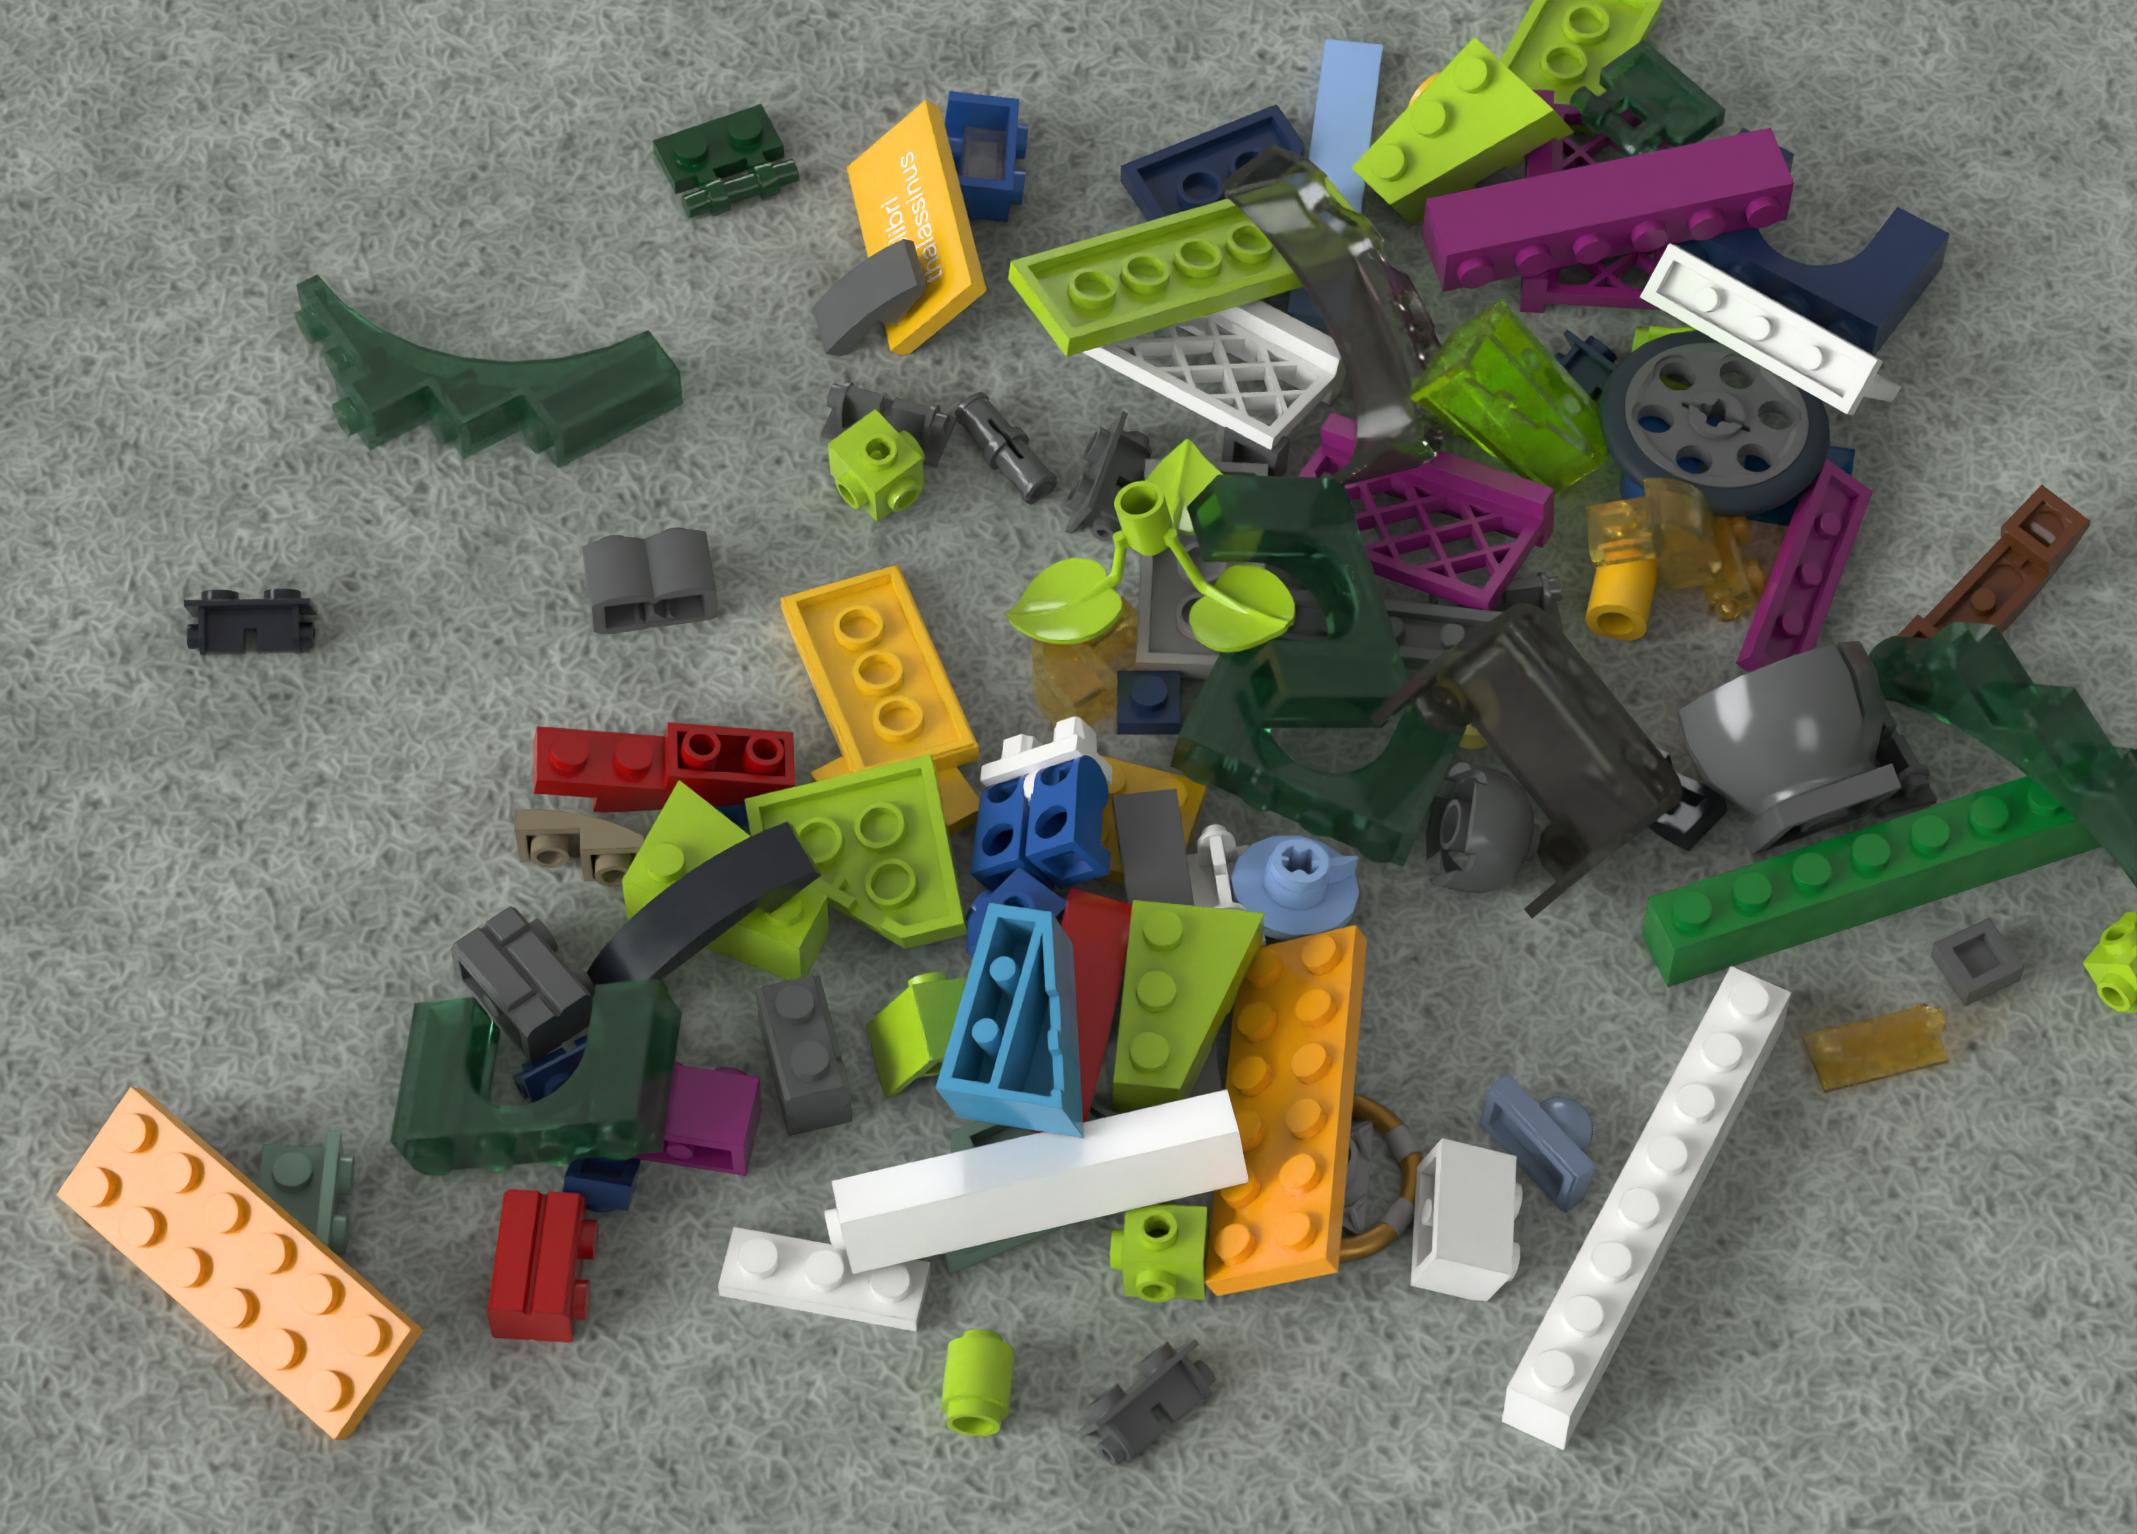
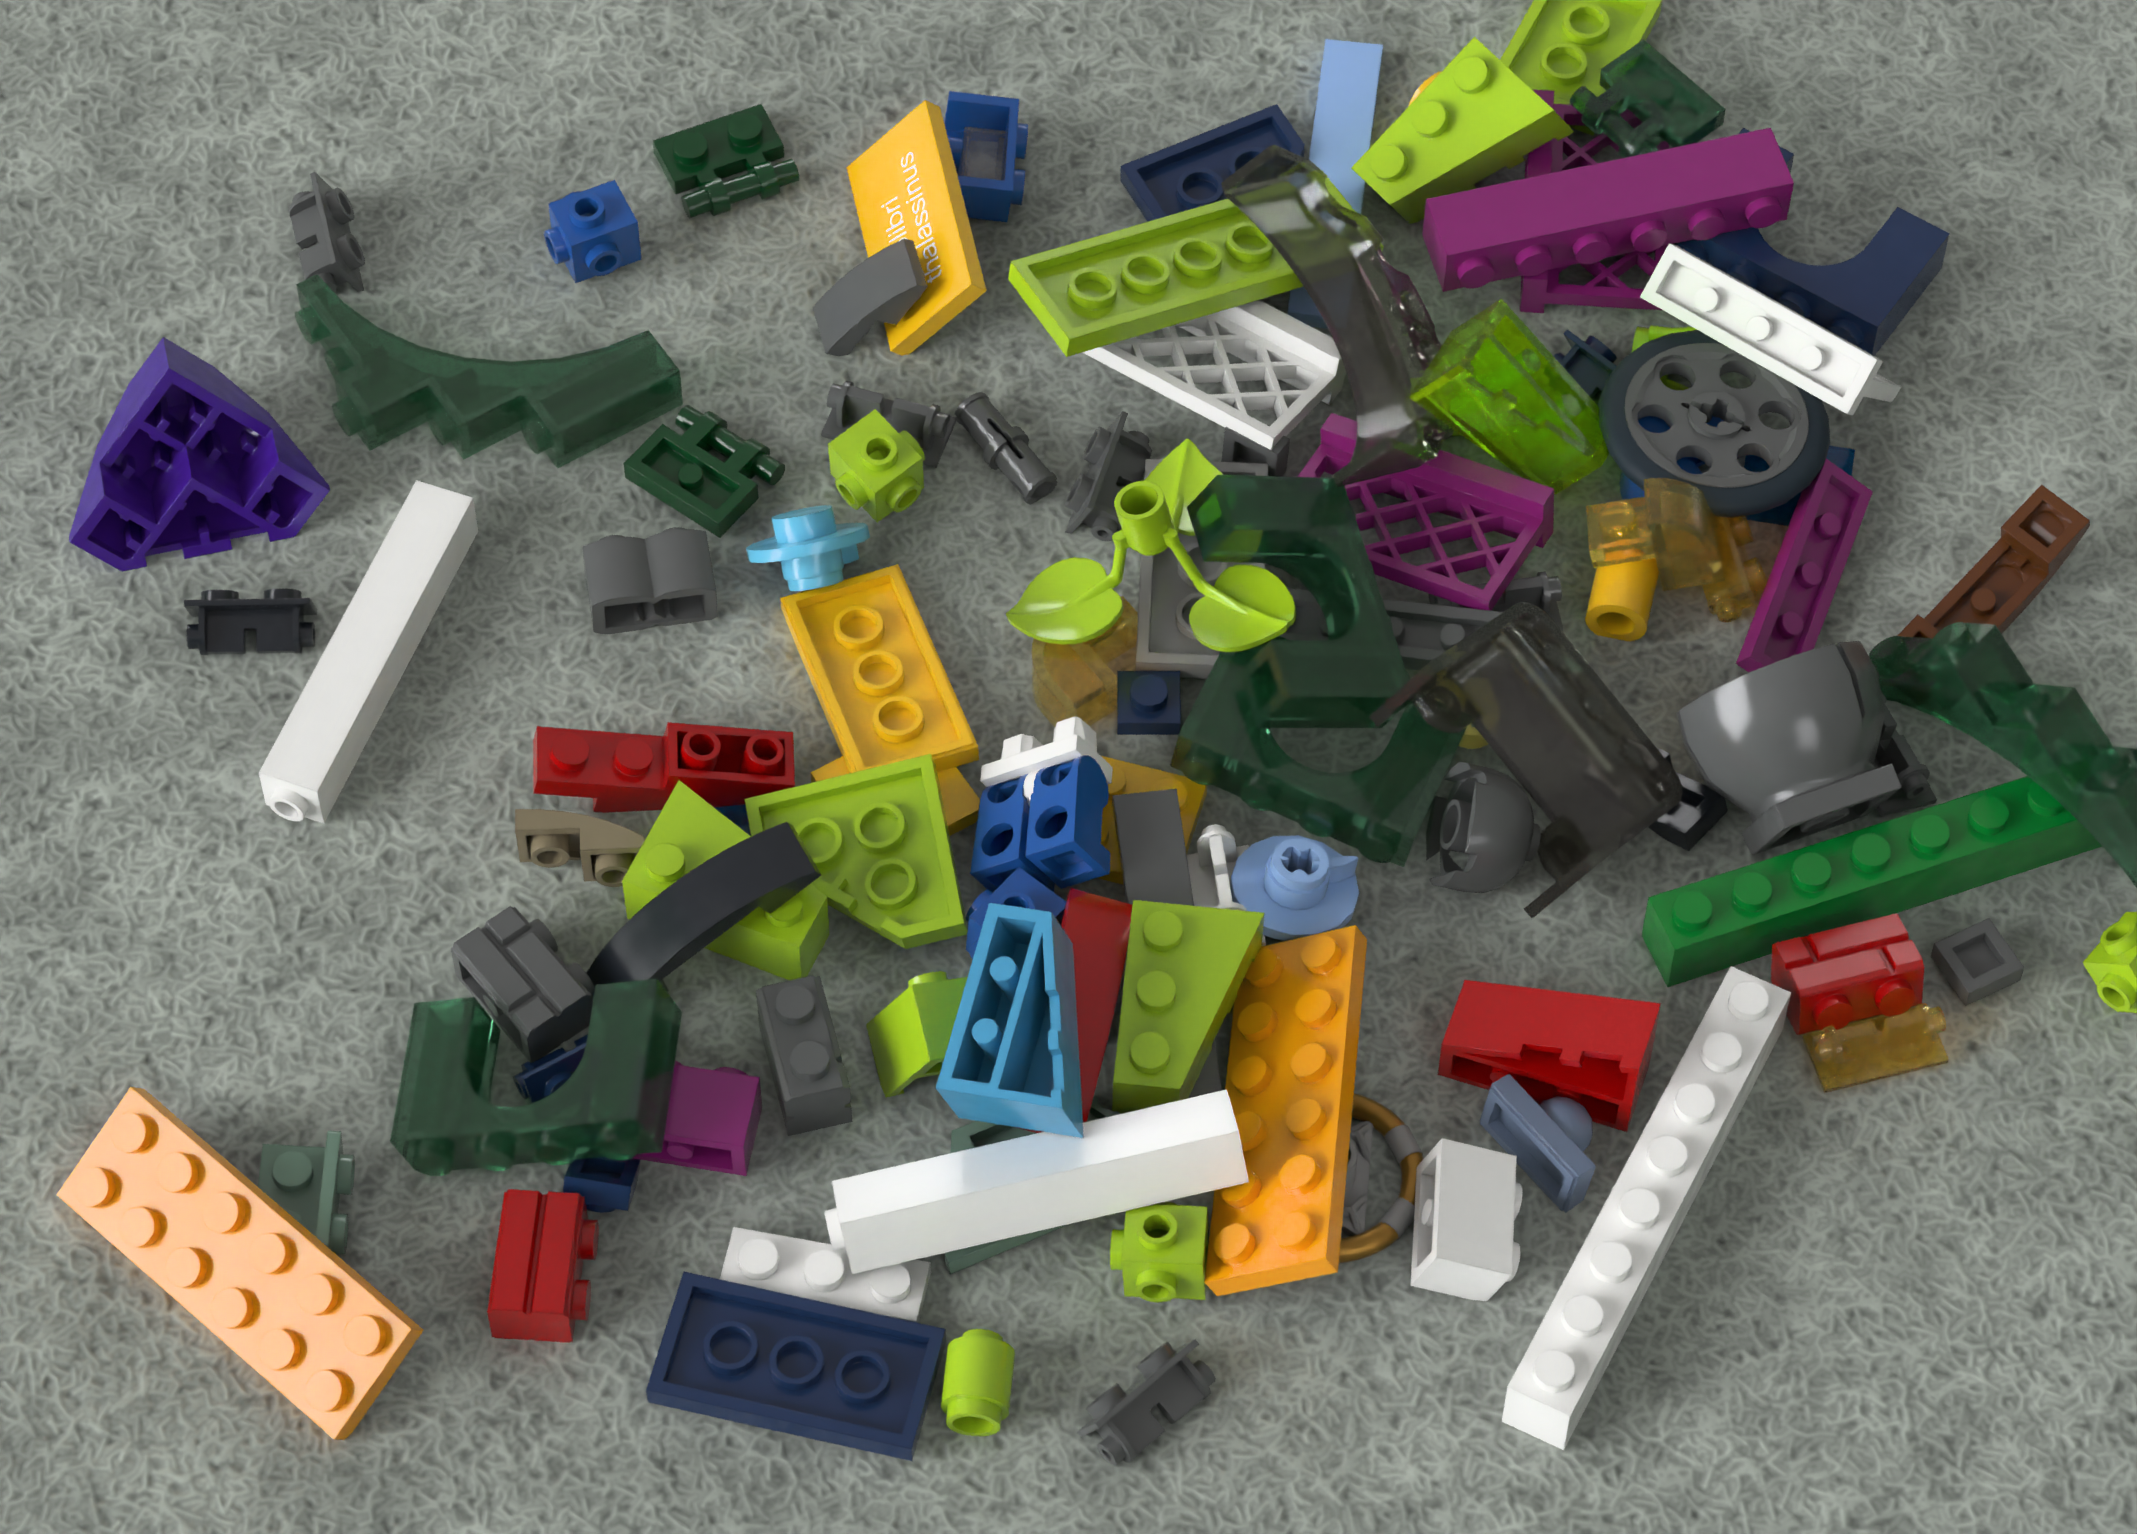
none -> dark purple brick [69,337,330,571]
none -> white brick [259,480,478,823]
none -> dark grey hinge [289,171,365,297]
none -> blue brick [544,180,642,283]
none -> dark green plate [623,405,785,538]
none -> dark blue plate [646,1271,946,1461]
none -> medium azure piece [746,505,870,591]
none -> red wedge [1438,980,1661,1132]
none -> red brick [1771,913,1925,1035]

